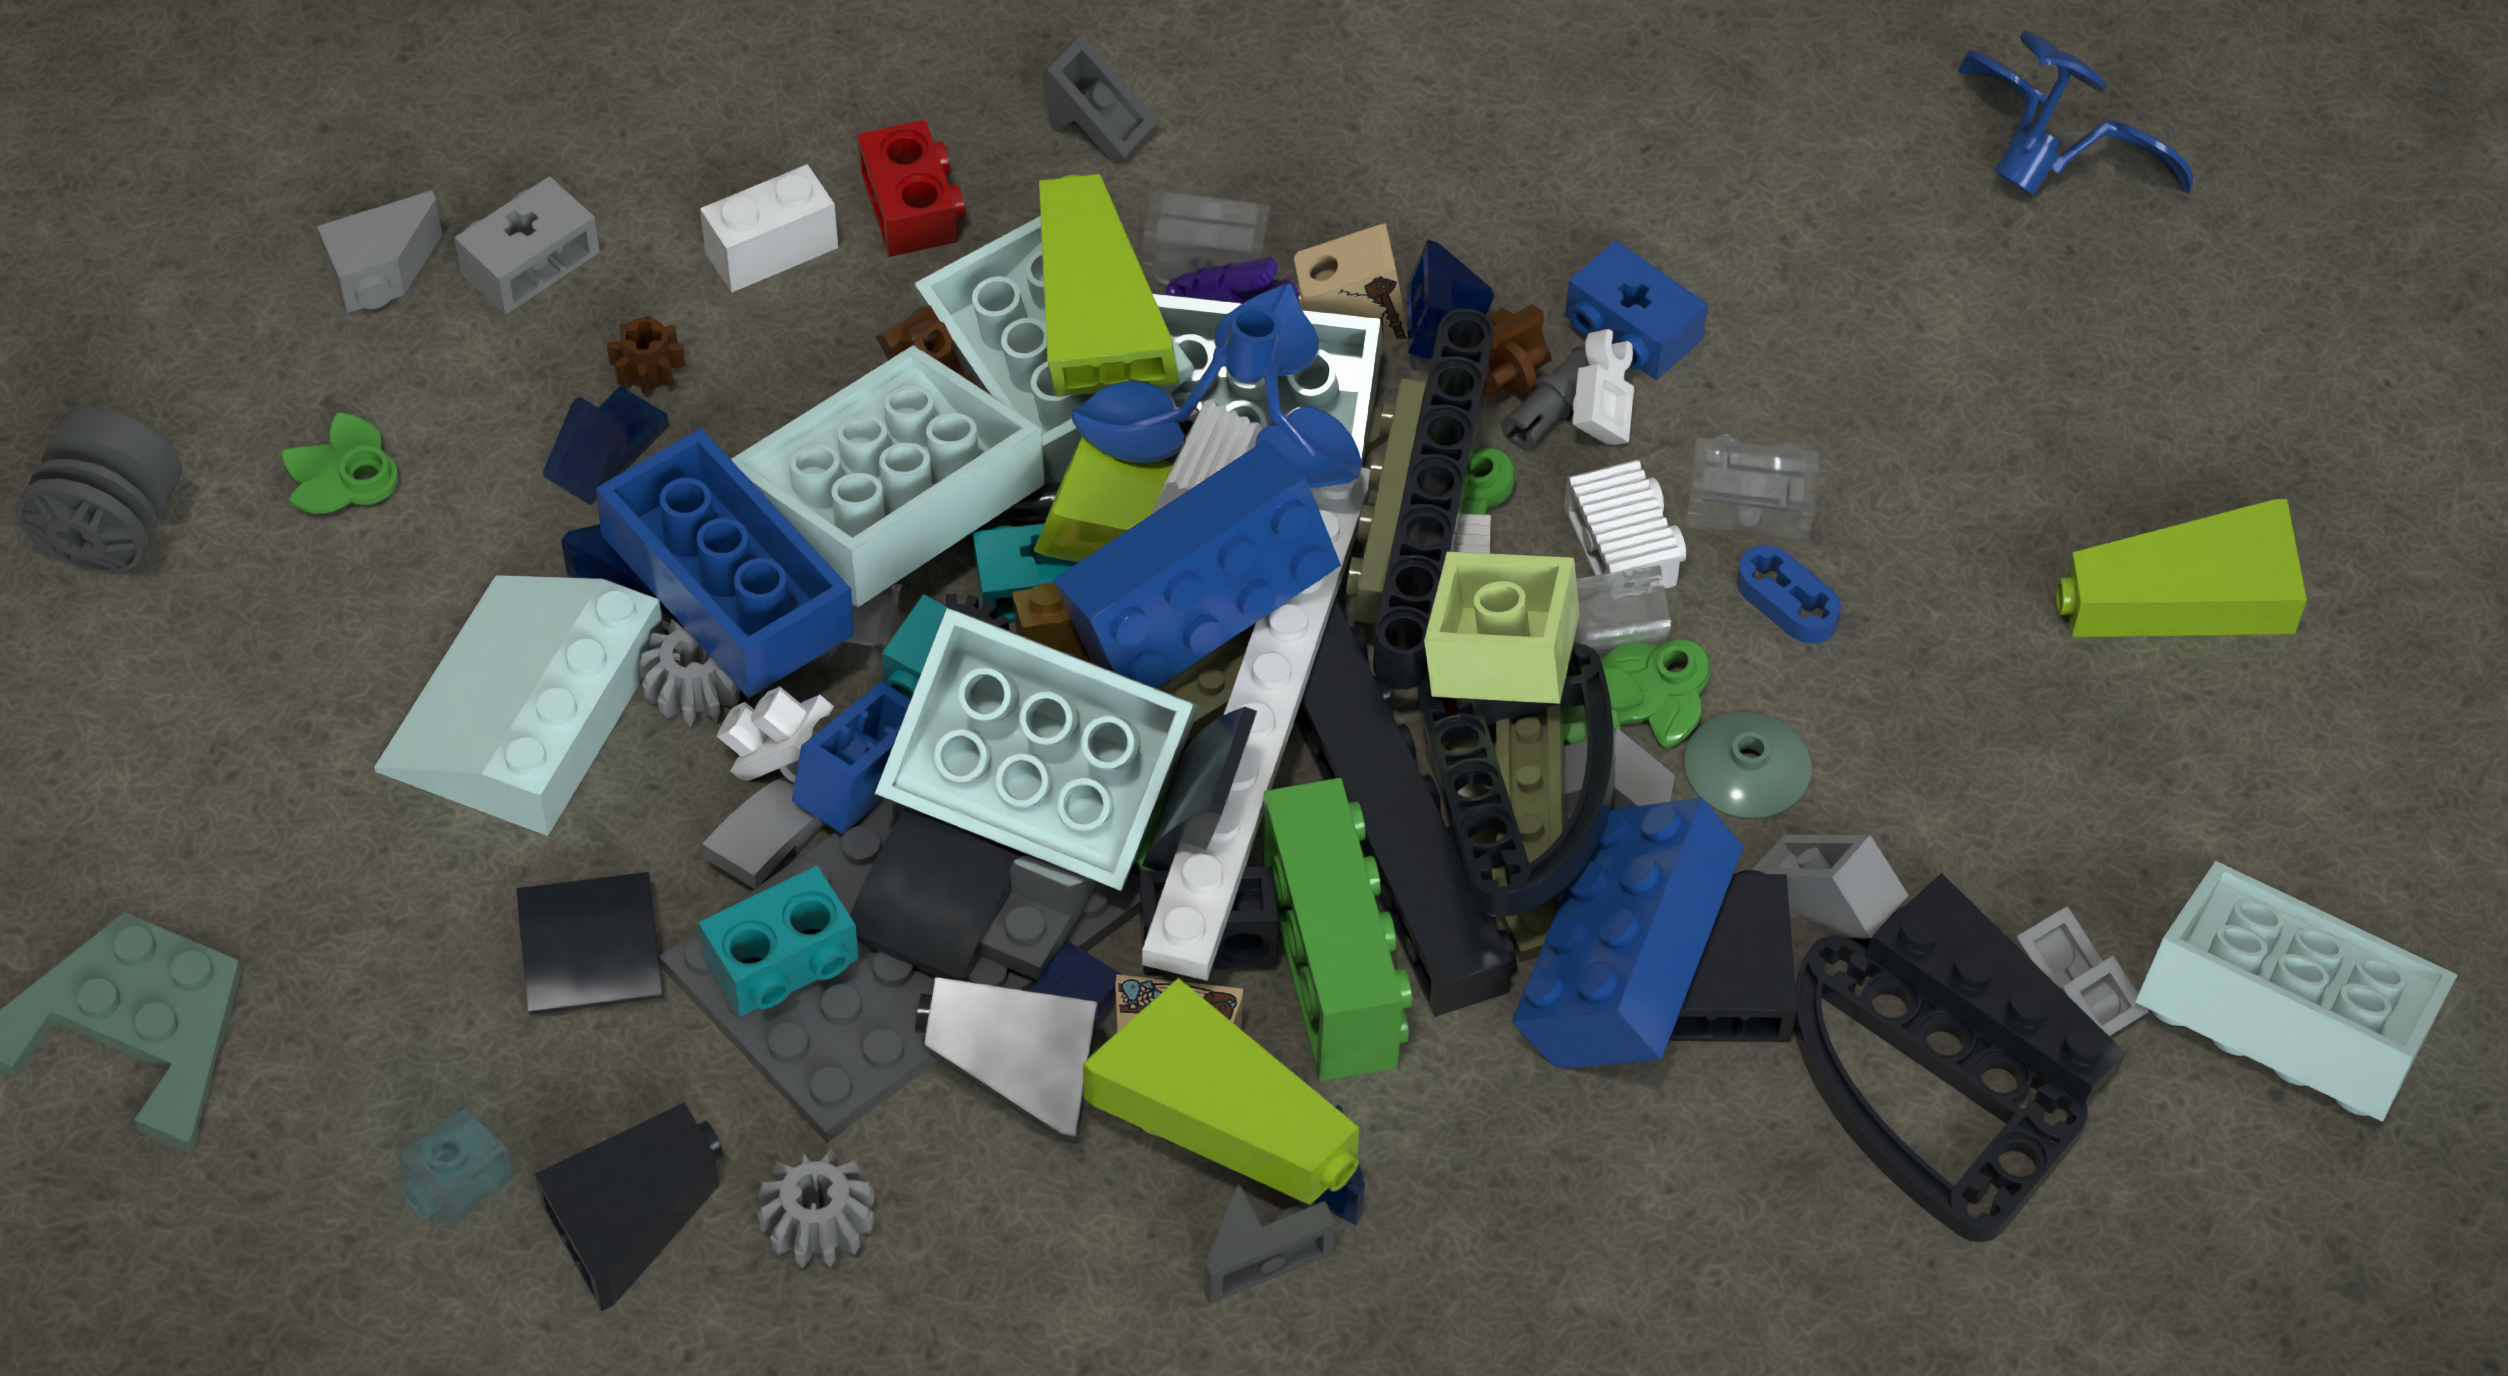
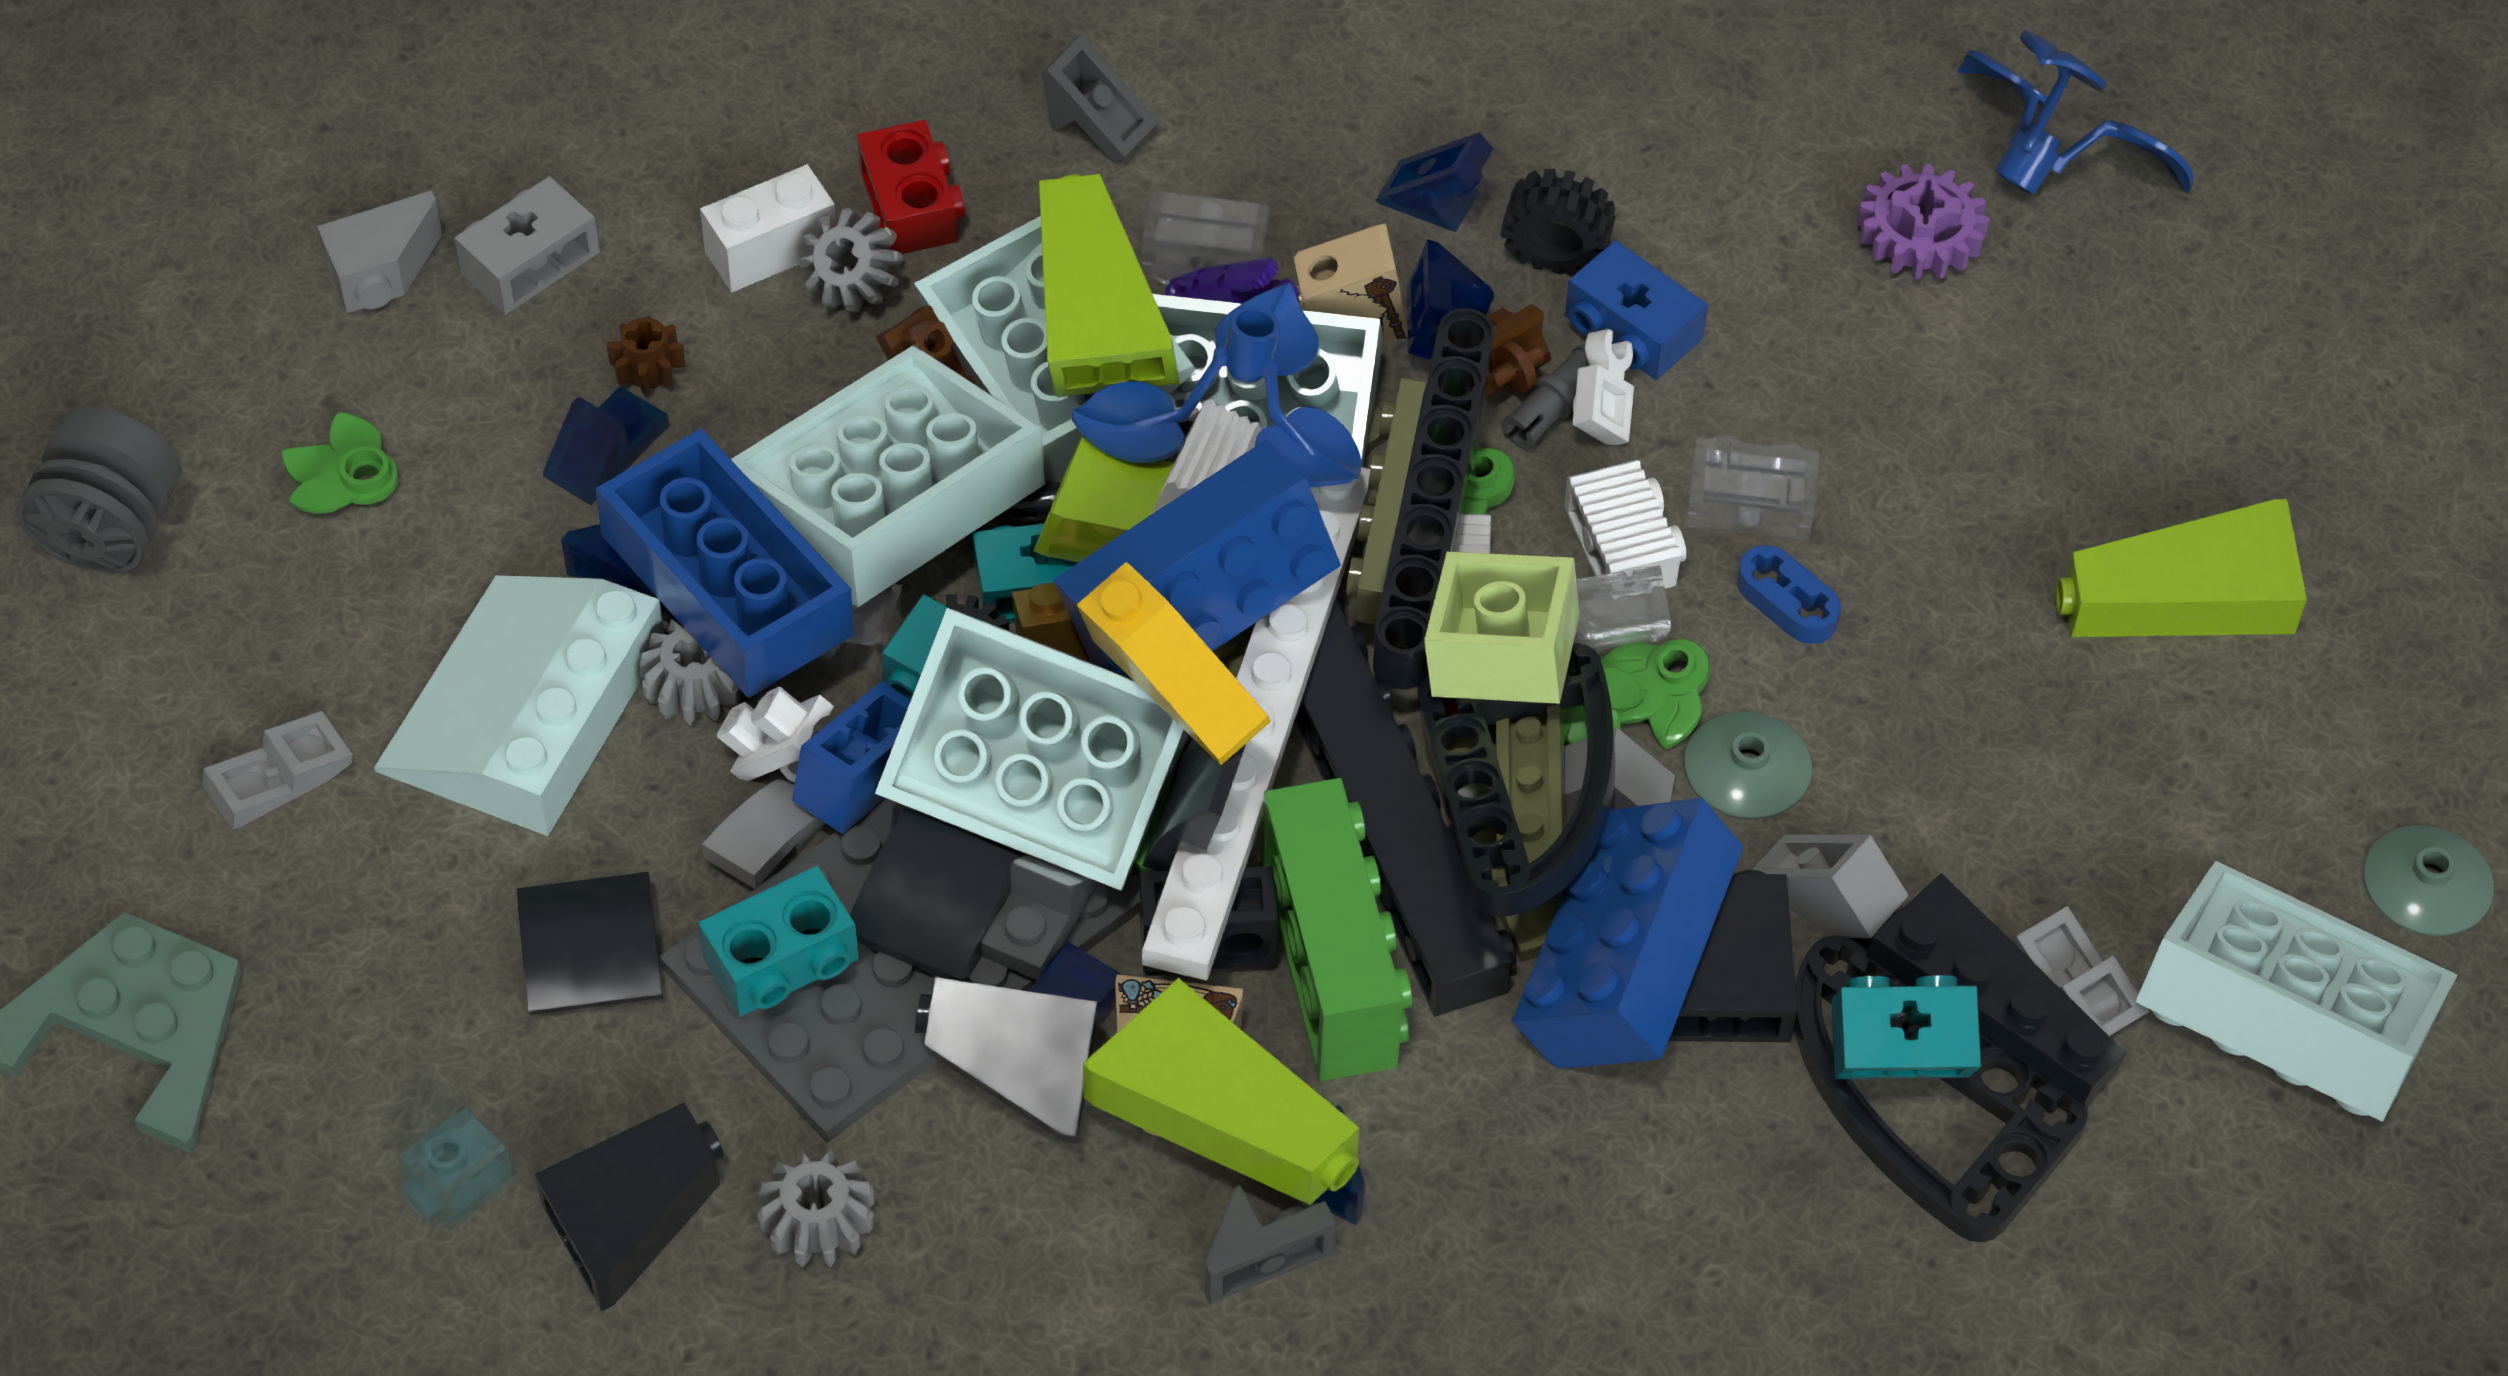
none -> light grey slope [202,711,353,830]
none -> light grey gear [798,208,904,312]
none -> yellow slope [1077,562,1271,765]
none -> clear blue slope [1376,132,1494,232]
none -> black tyre [1501,169,1616,277]
none -> teal brick [1831,975,1981,1079]
none -> medium lavender gear [1857,164,1989,279]
none -> sand green dish [2363,825,2494,936]

